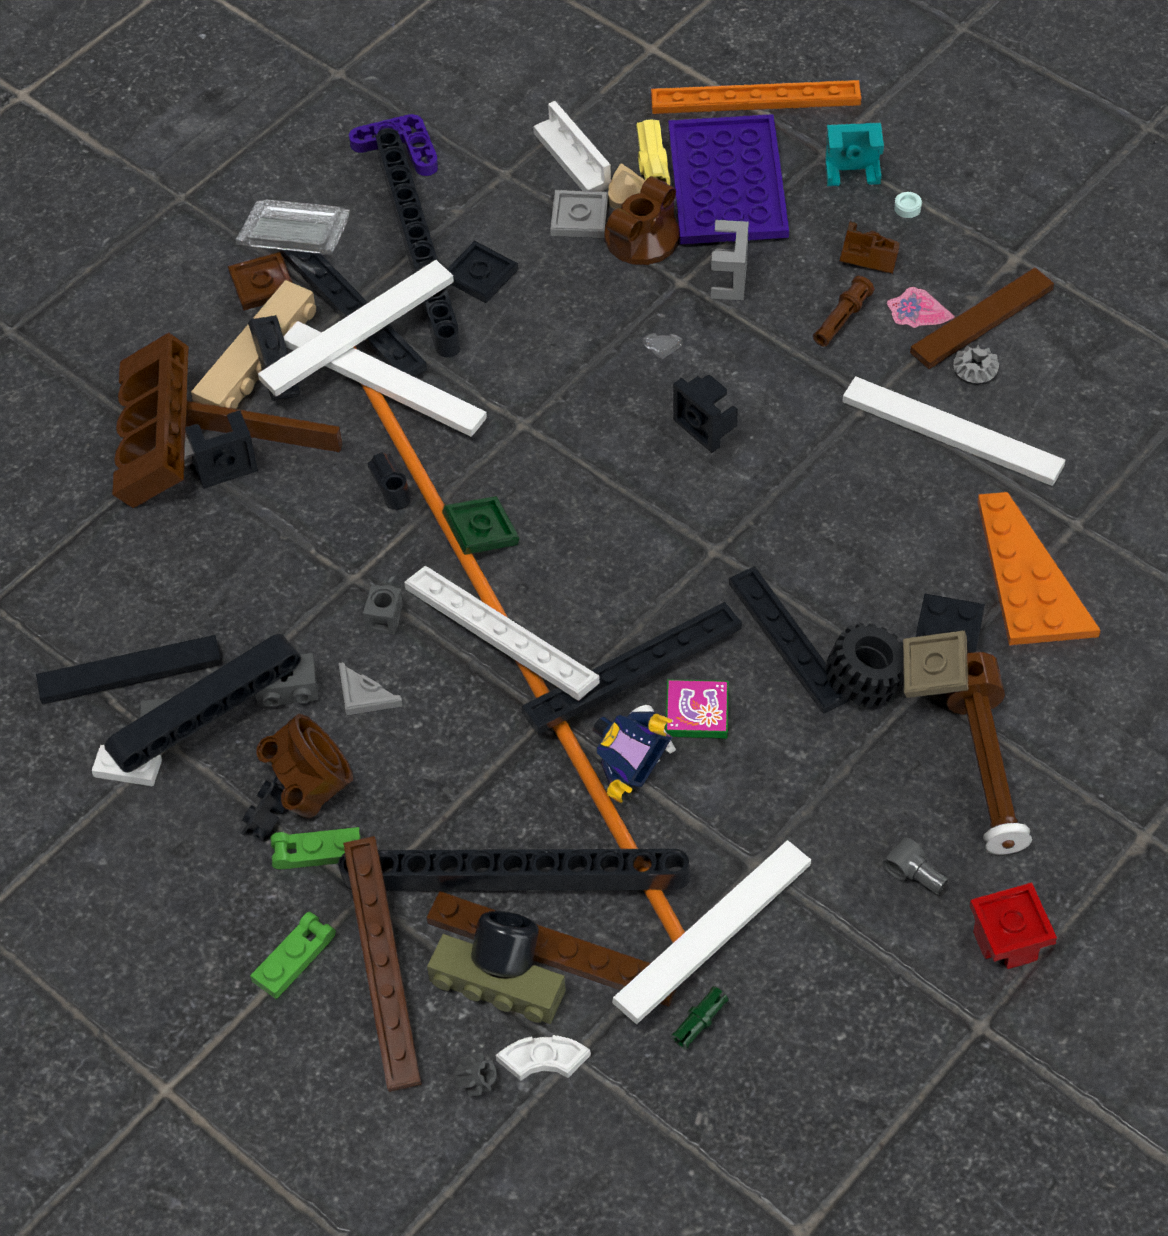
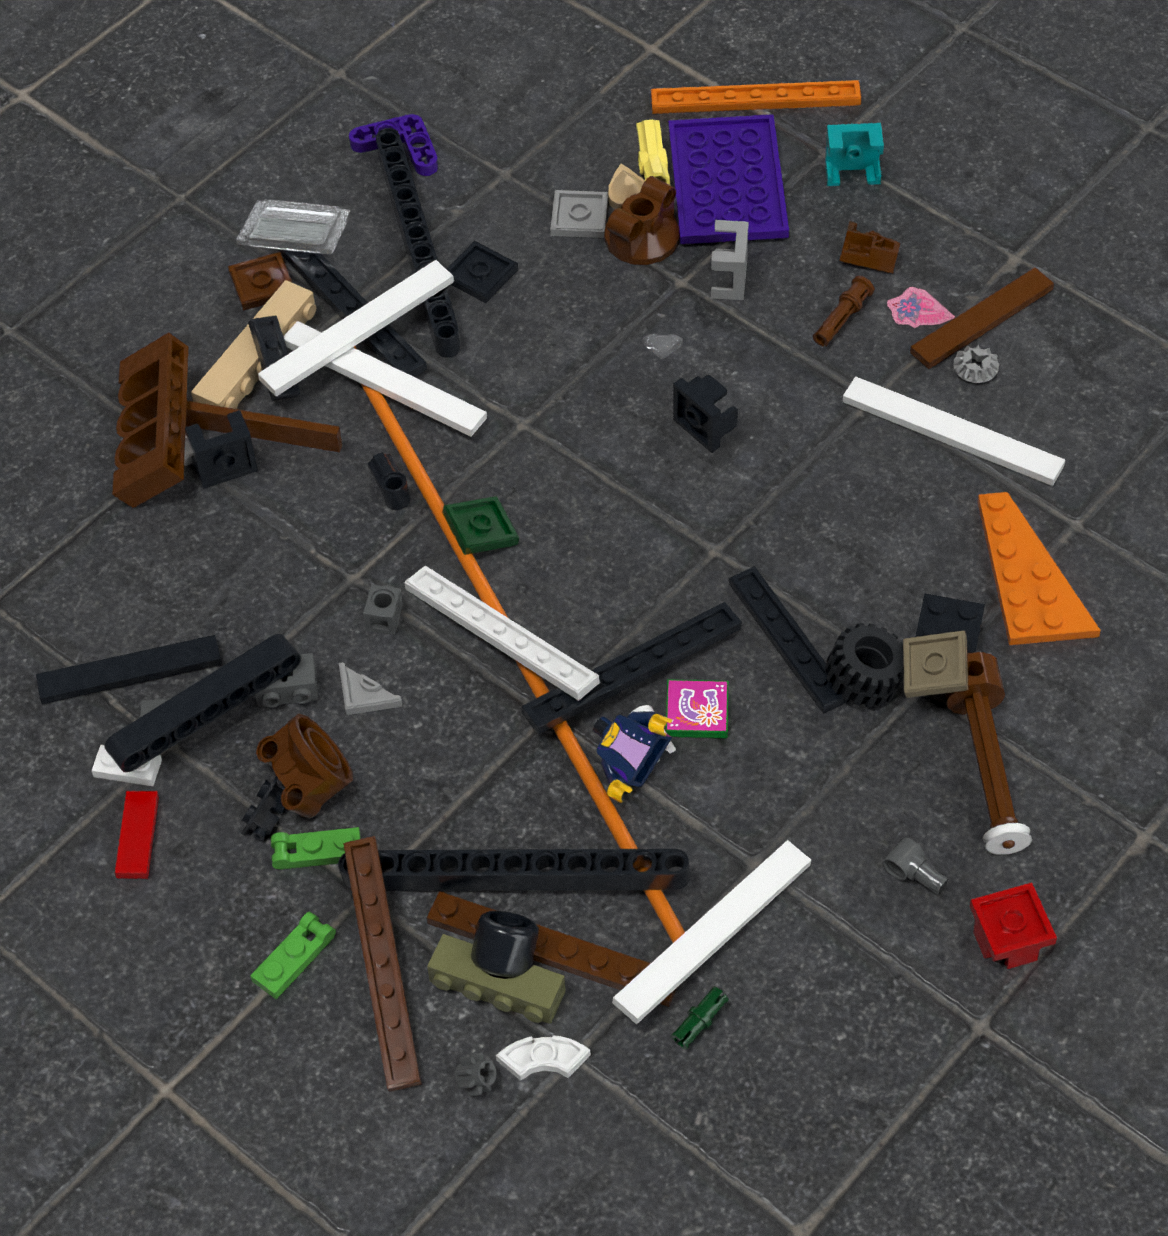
white fence [533,101,611,192] -> none
light aqua tile [894,192,922,218] -> none
none -> red tile [115,791,159,879]

